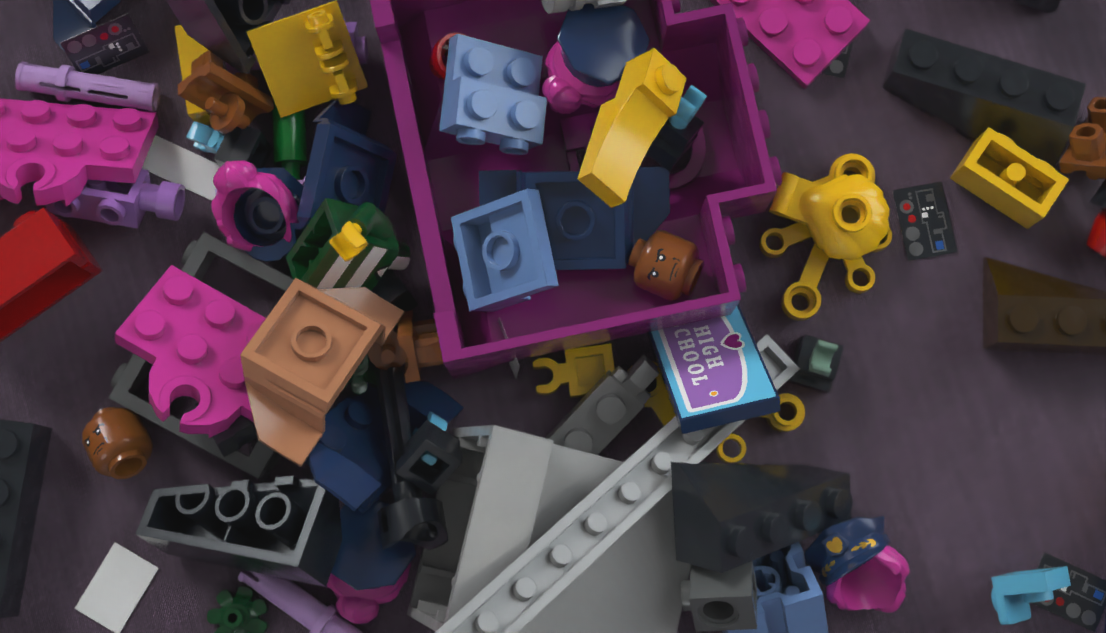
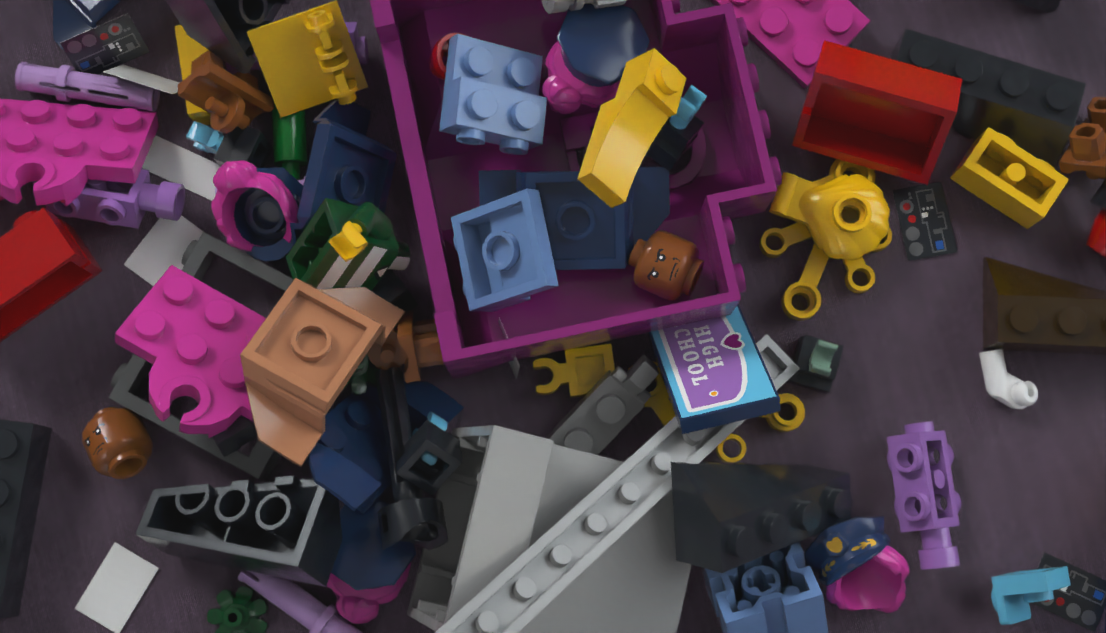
dark grey brick [681,561,757,632] -> none
none -> white sticker [103,64,180,94]
none -> white sticker [124,215,204,286]
none -> red piece [791,40,963,185]
none -> medium lavender brick [887,421,961,570]
none -> white arm [979,348,1038,409]

